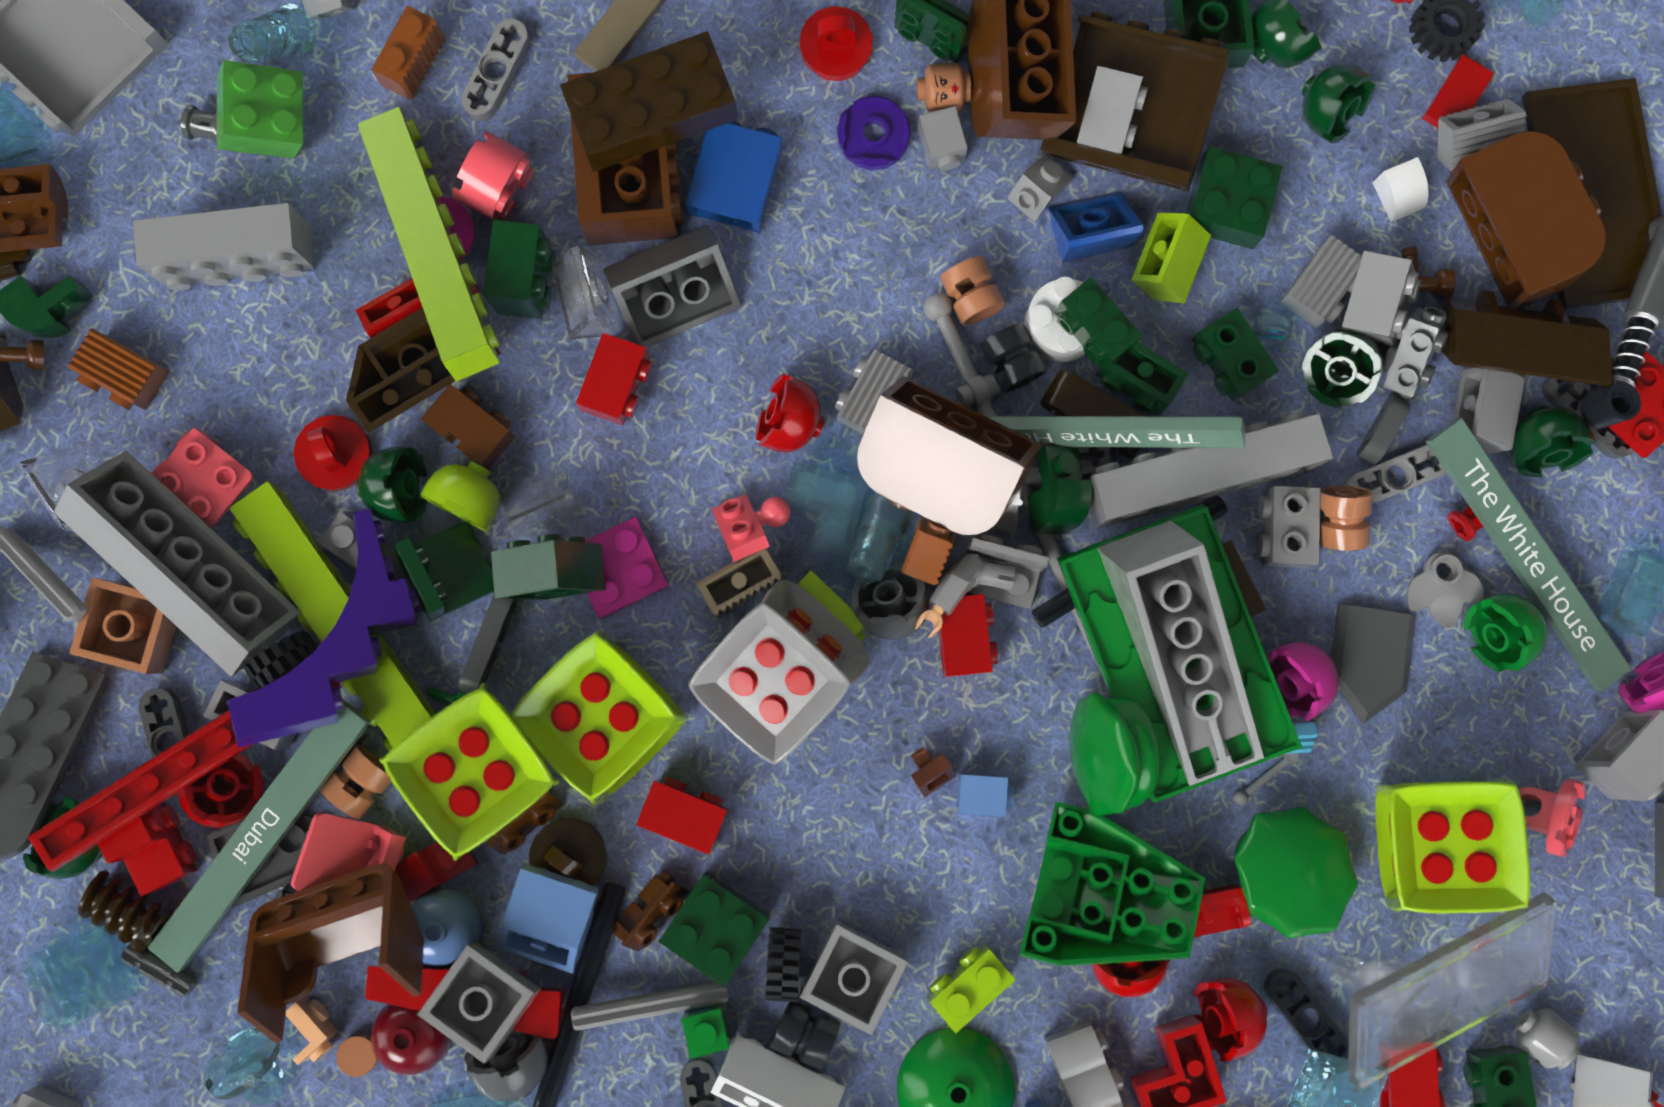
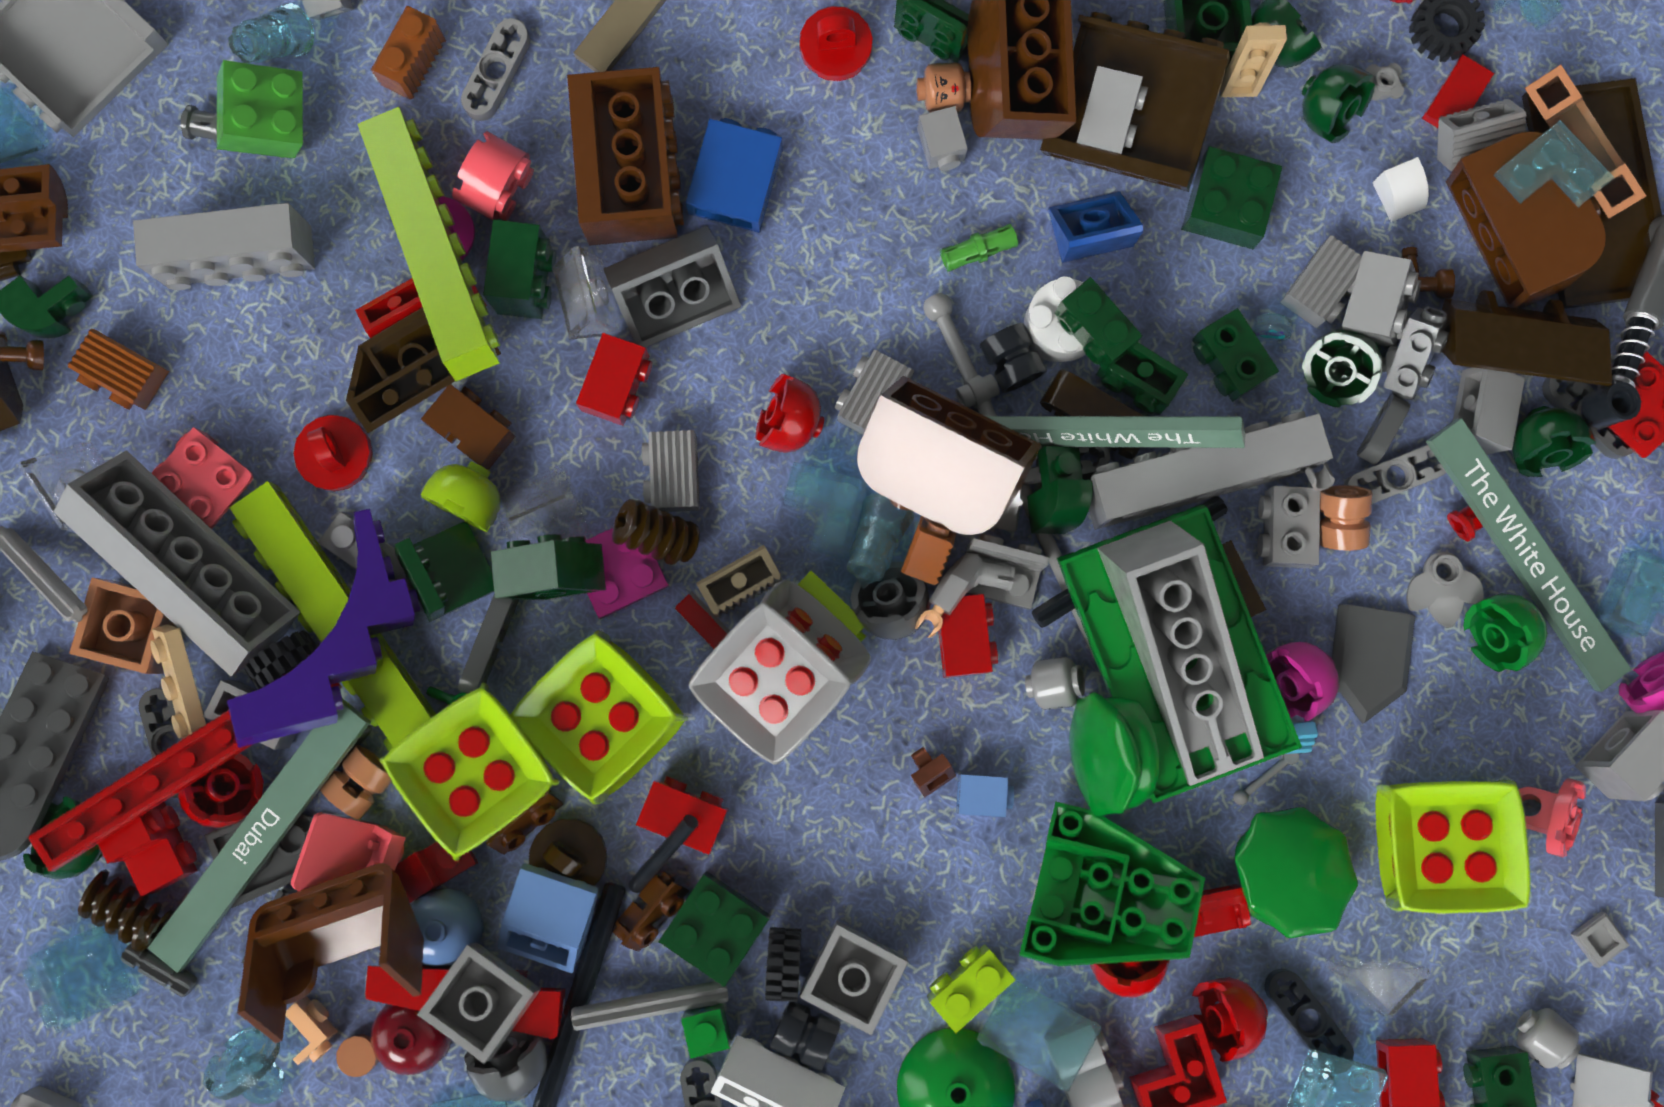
dark green cylinder [356,446,427,523] -> none
dark brown brick [560,31,738,172] -> none
coral plate [711,494,791,562] -> none
dark purple tile [837,95,911,170] -> none
nougat wheel [940,256,1006,326] -> none
light grey bracket [1008,154,1073,221] -> none
lime brick [1131,212,1211,303] -> none
clear tile [1348,892,1557,1090] -> none
none -> tan plate [150,624,206,739]
none -> dark brown piece [612,499,700,565]
none -> black bar [628,815,698,893]
none -> light grey brick [642,430,700,512]
none -> red sticker [675,591,730,649]
none -> bright green pin [940,223,1018,272]
none -> clear light blue piece [977,979,1102,1092]
none -> light grey head [1025,657,1085,710]
none -> tan plate [1220,23,1287,97]
none -> light grey hand [1305,463,1335,491]
none -> light grey plate [1365,63,1404,101]
none -> clear light blue plate [1494,120,1615,208]
none -> nougat arch [1525,65,1646,218]
none -> light grey tile [1570,912,1629,968]

